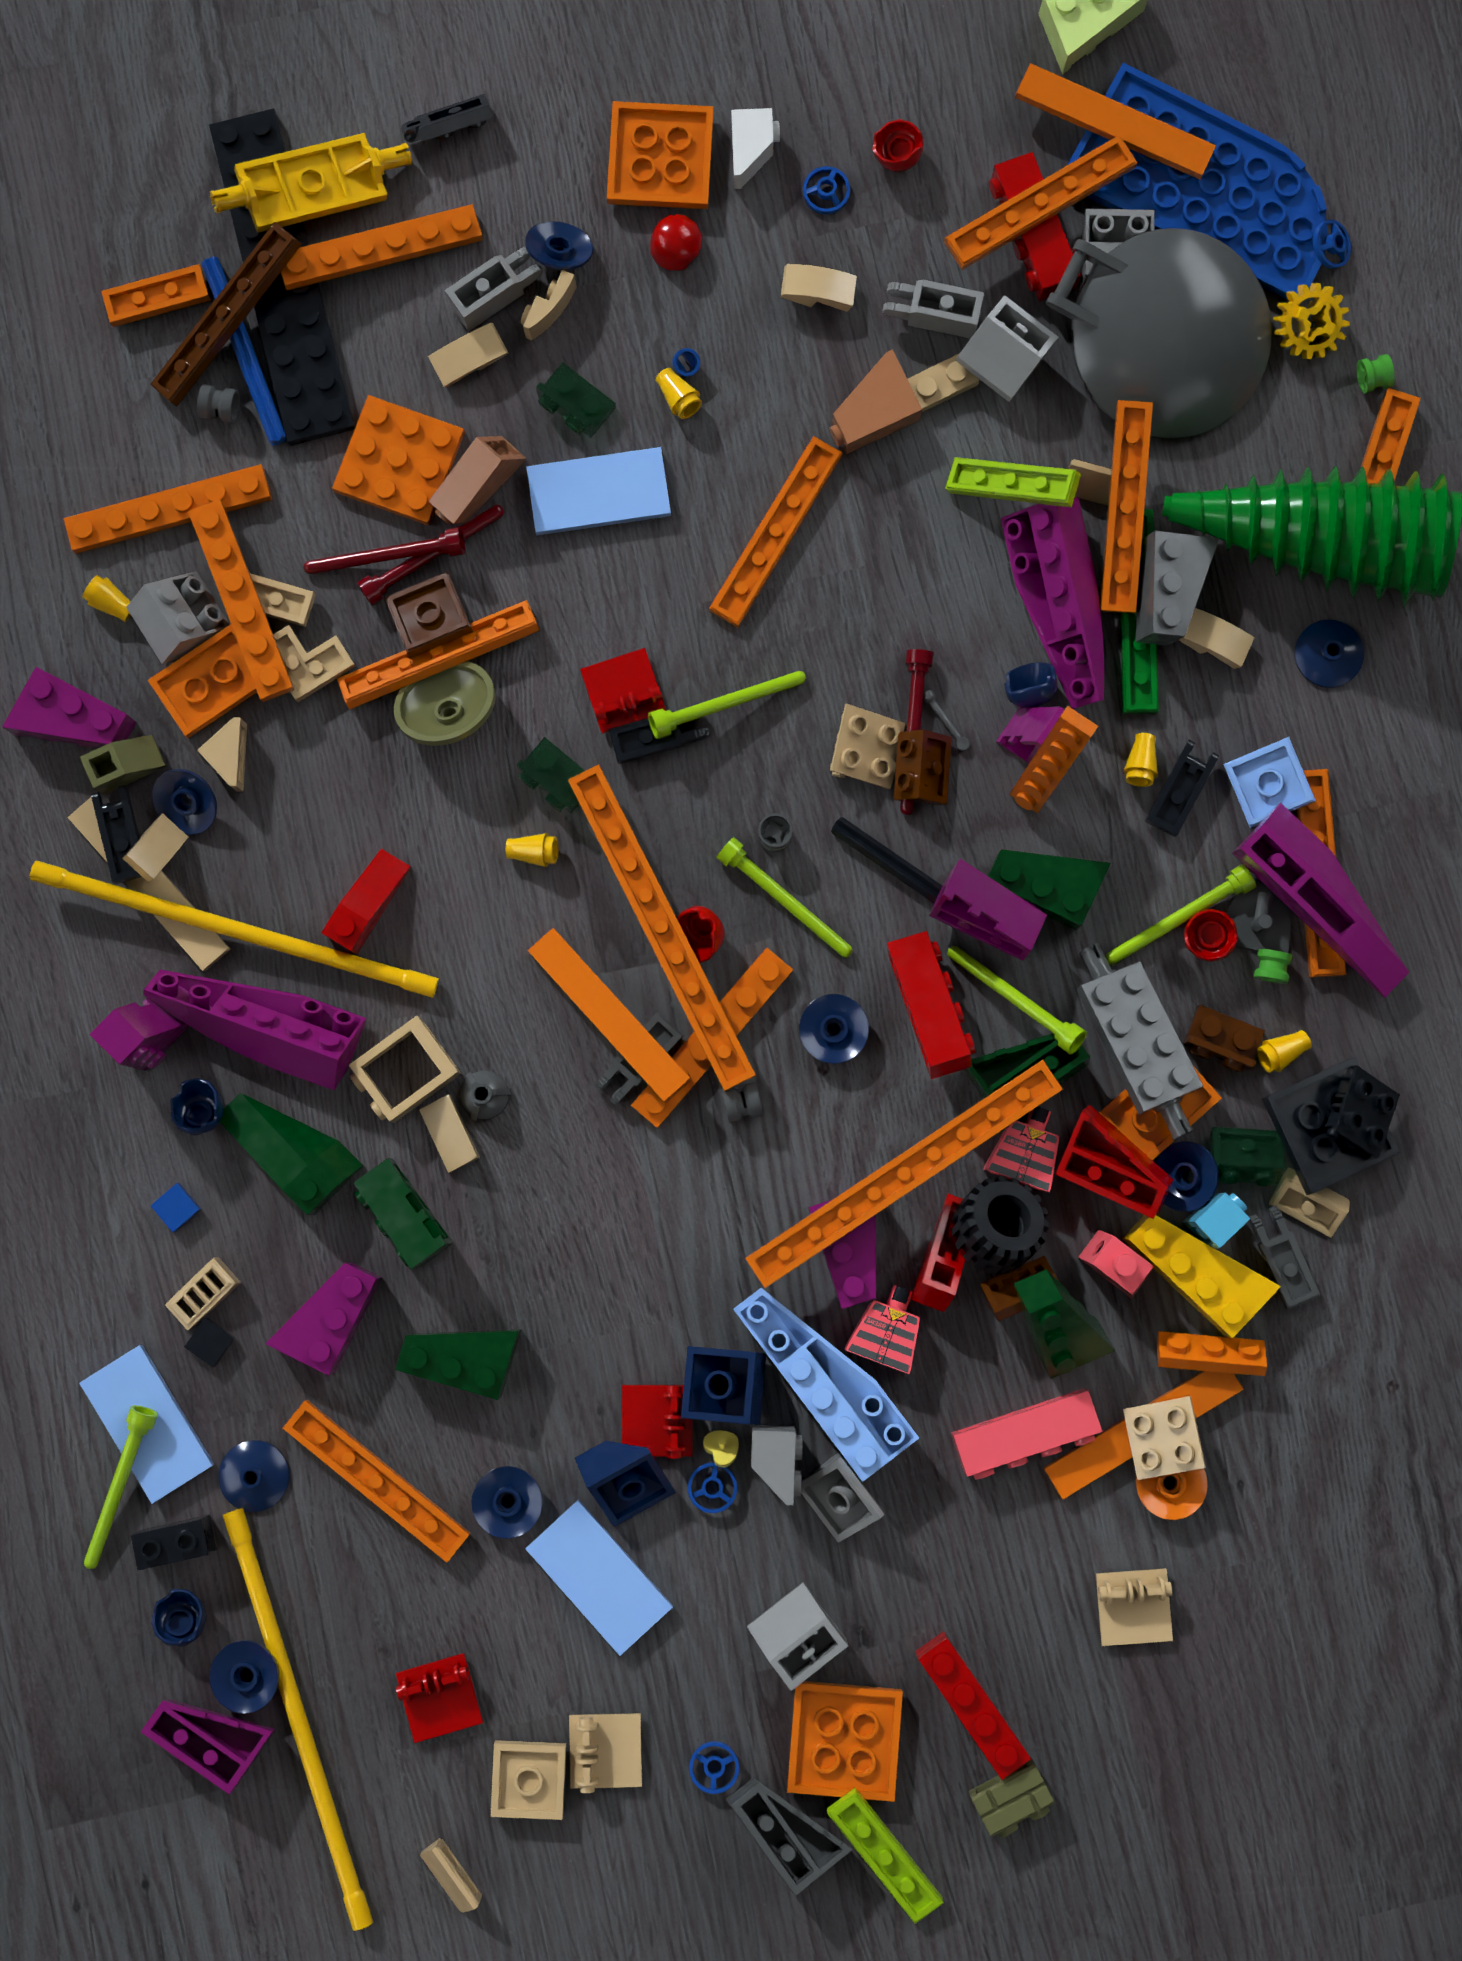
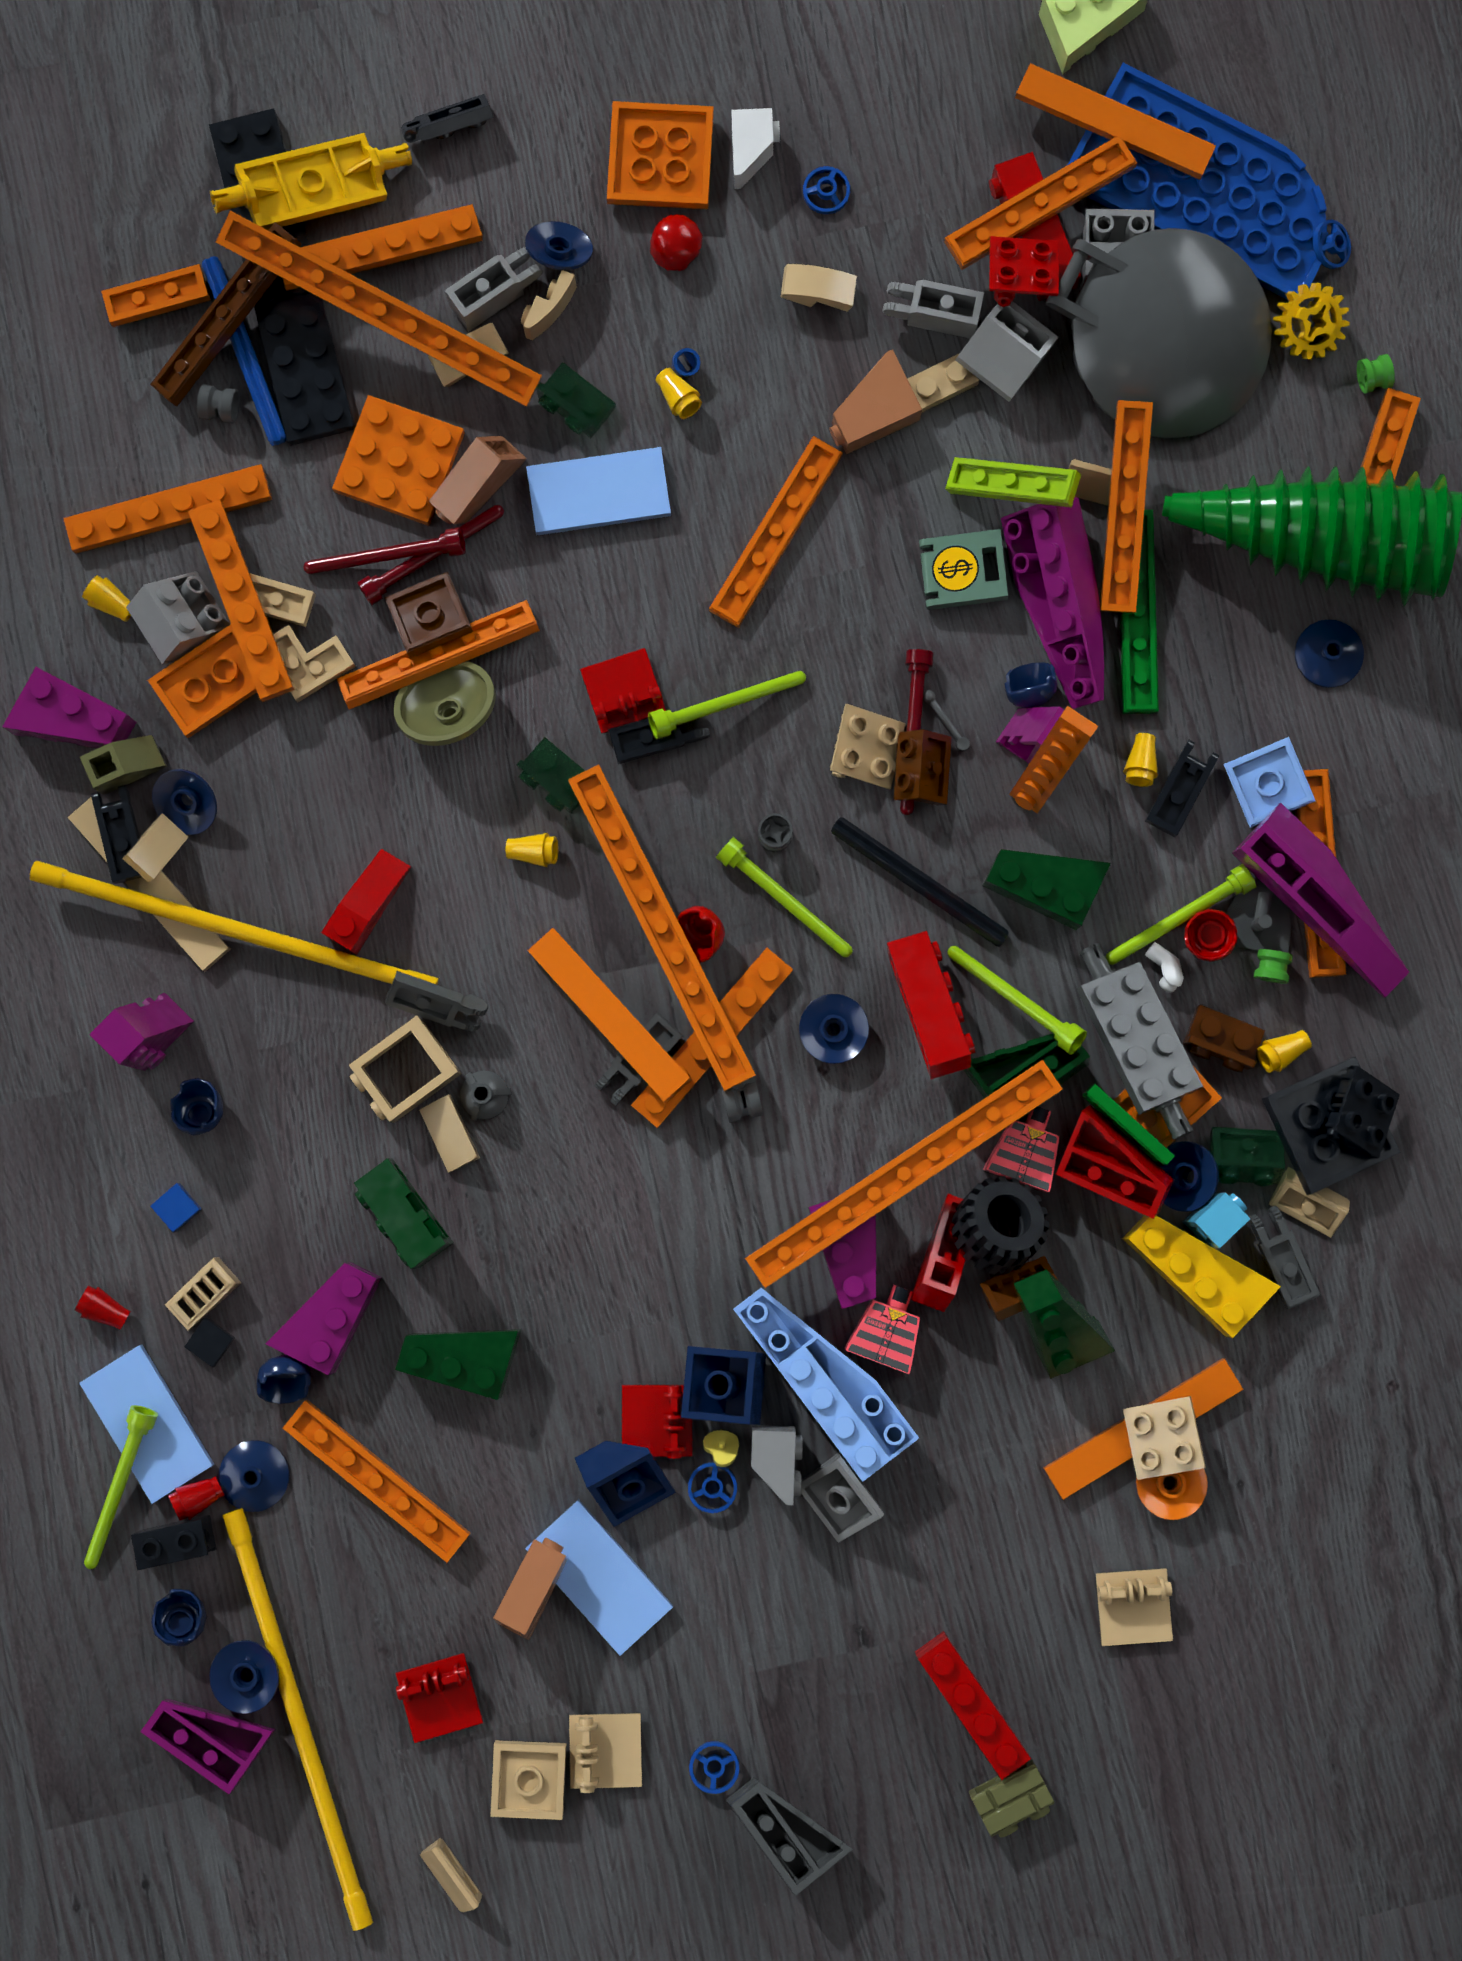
magenta wedge [143,969,366,1090] -> none
tan slope [197,717,247,792] -> none
dark green wedge [220,1093,364,1215] -> none
dark blue dish [471,1466,543,1539] -> none
light grey slope [747,1582,848,1691] -> none
orange plate [787,1681,903,1802] -> none
lime tile [827,1787,944,1924] -> none
red hair [872,119,924,172] -> none
magenta wedge [929,858,1047,961] -> none
coral brick [951,1388,1102,1480] -> none
coral torso [1078,1230,1154,1298] -> none
dark grey wedge [1136,531,1219,646] -> none
orange plate [1157,1331,1267,1376] -> none
tan slope [1179,608,1255,669] -> none
none -> red cone [74,1285,131,1330]
none -> red cone [168,1476,224,1521]
none -> orange plate [216,210,542,407]
none -> dark blue hair [257,1355,311,1404]
none -> dark grey hinge [385,971,489,1032]
none -> nougat slope [493,1538,567,1640]
none -> sand green container [919,529,1008,610]
none -> red hinge [989,236,1059,307]
none -> green tile [1082,1084,1175,1166]
none -> white arm [1145,941,1184,993]

